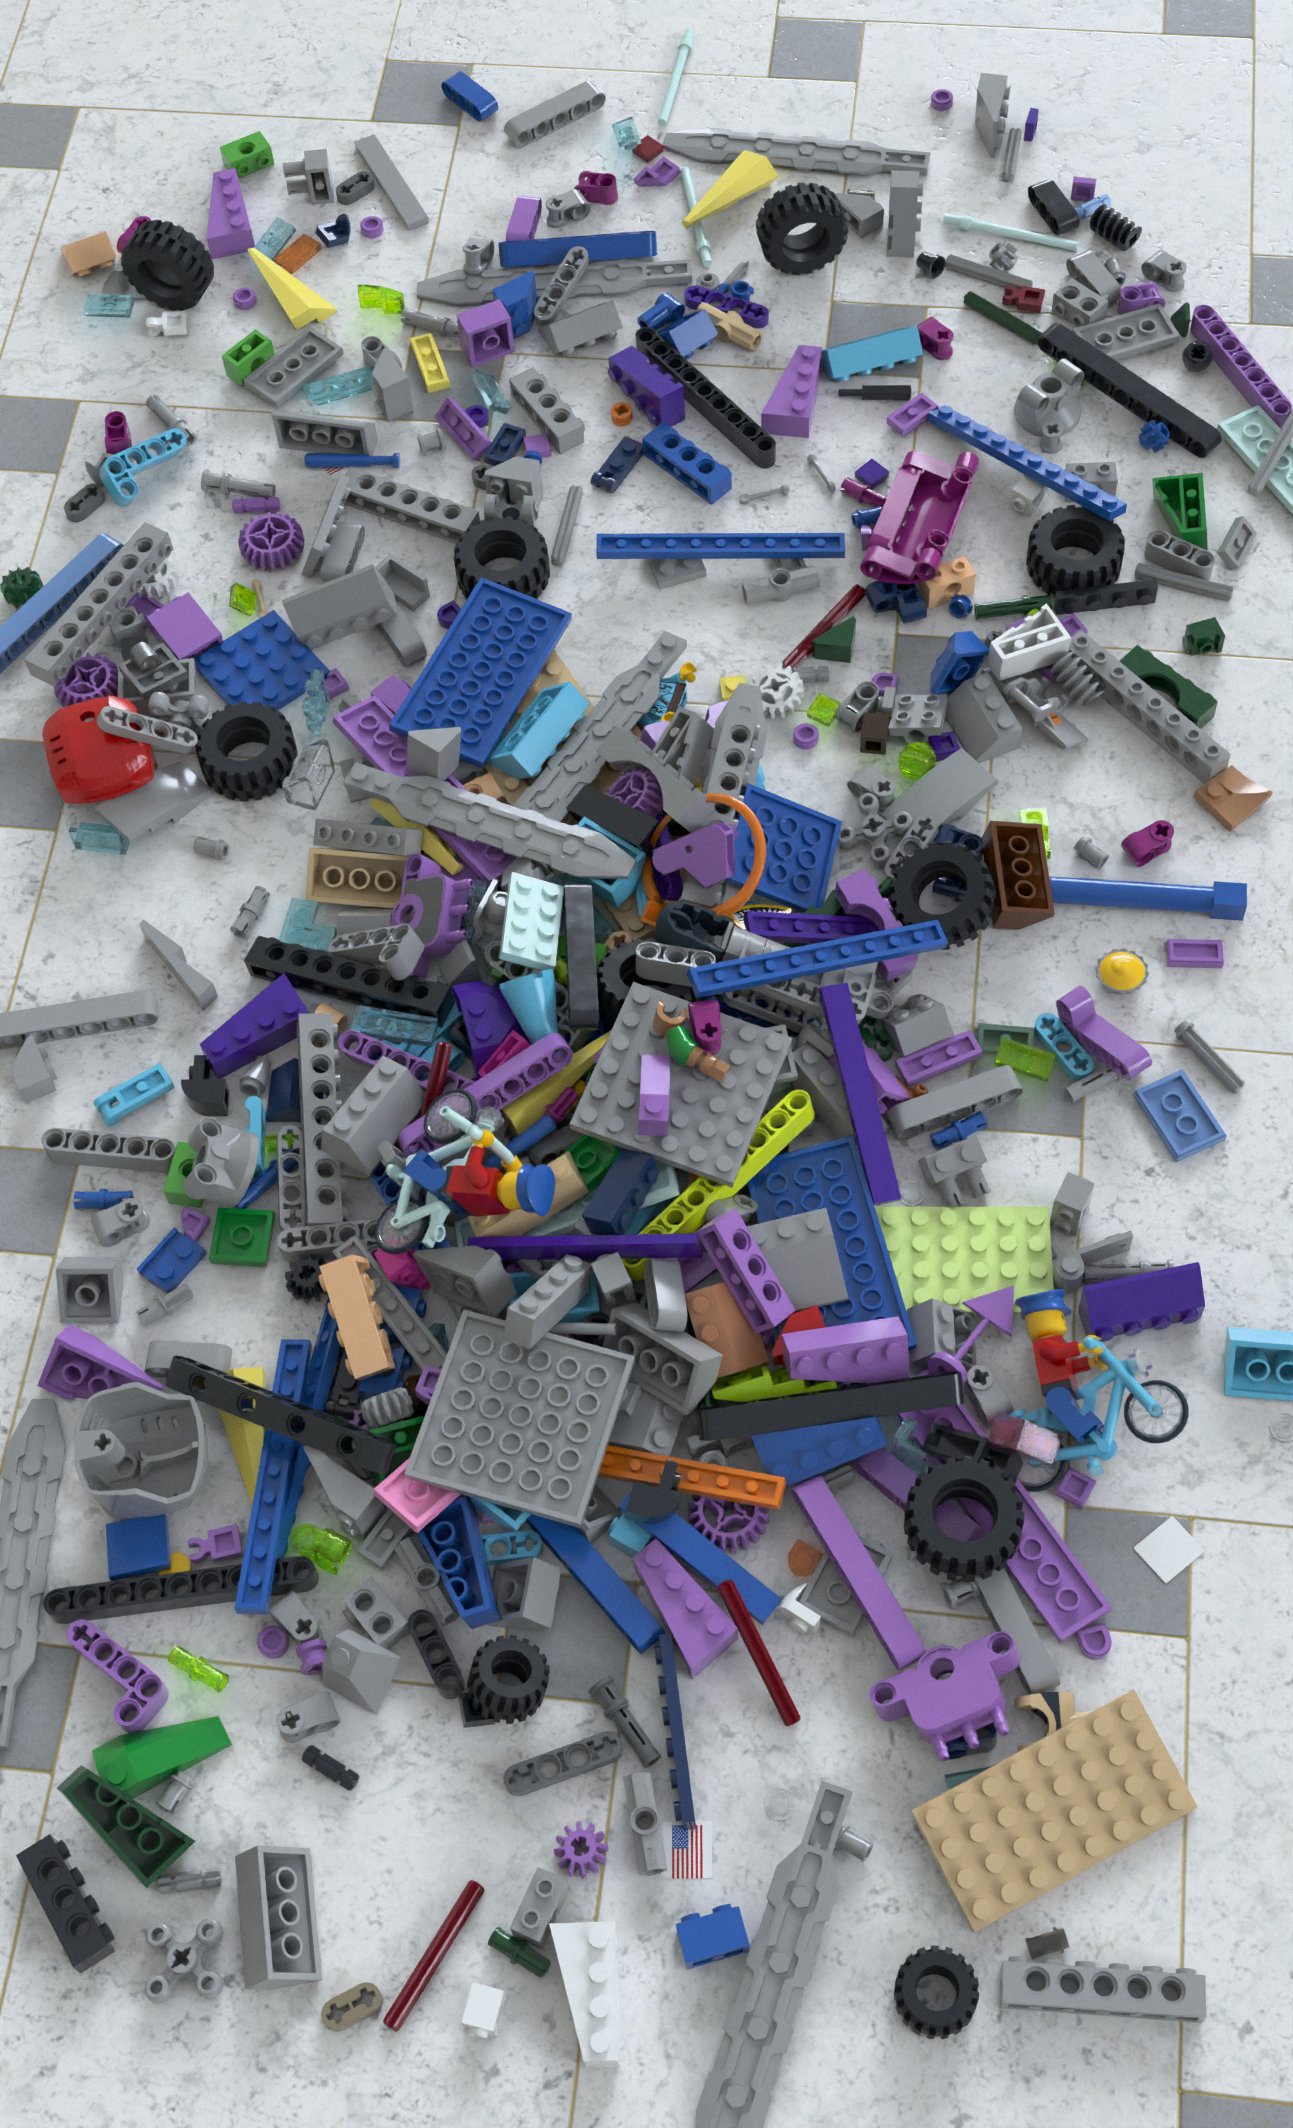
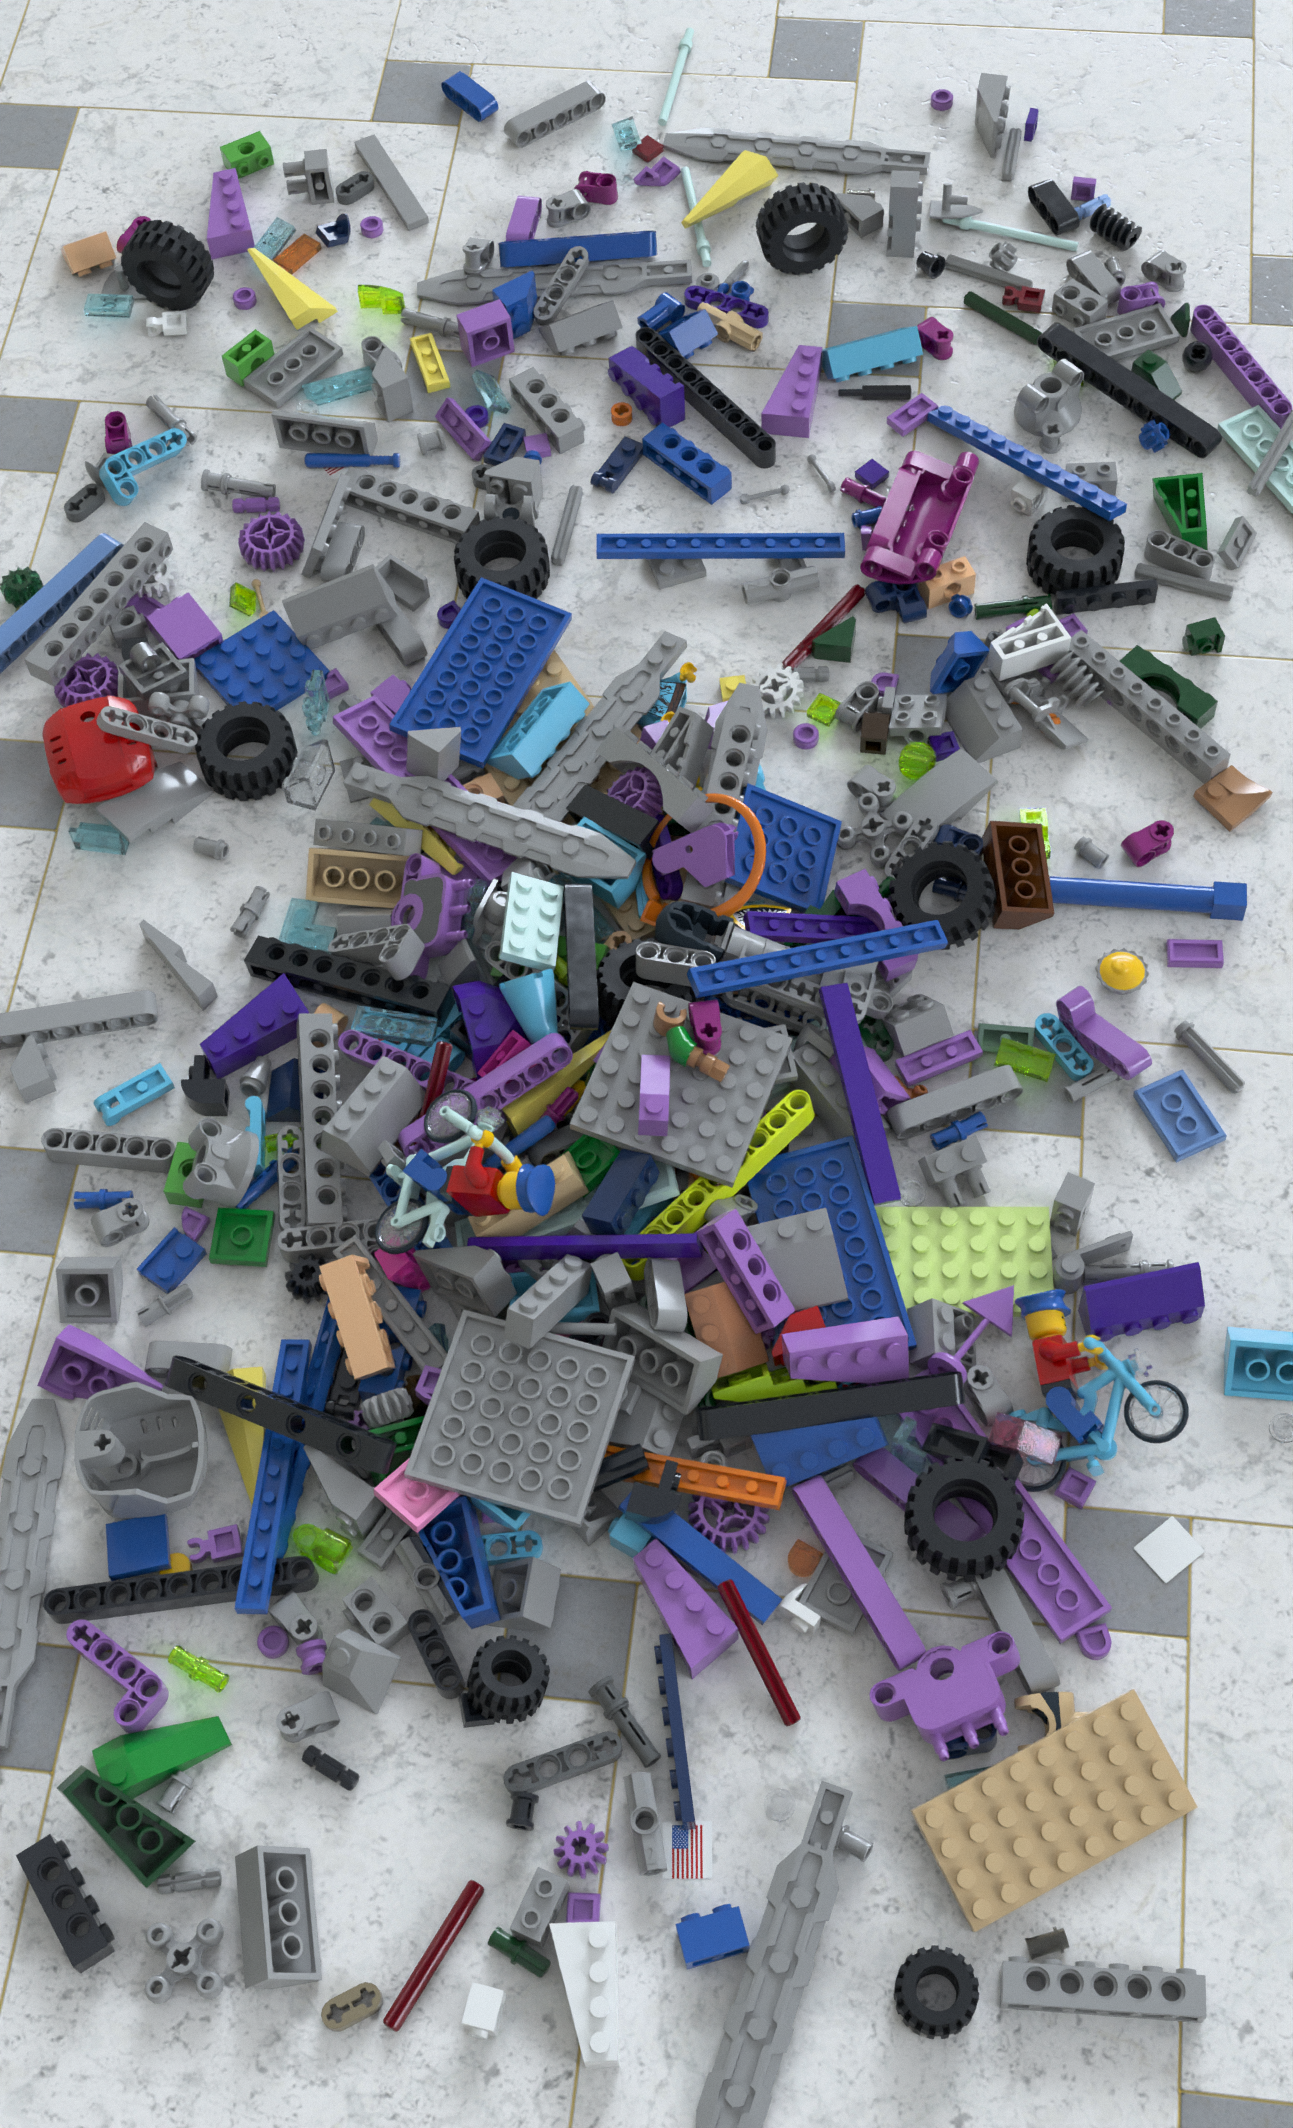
blue beam [525,1514,666,1654] -> none
none -> black bush [506,1791,539,1831]
none -> medium lavender tile [566,1892,601,1923]
none -> black axle [593,1443,650,1492]
none -> light grey shield [930,182,983,219]
none -> dark green slope [1131,349,1182,400]

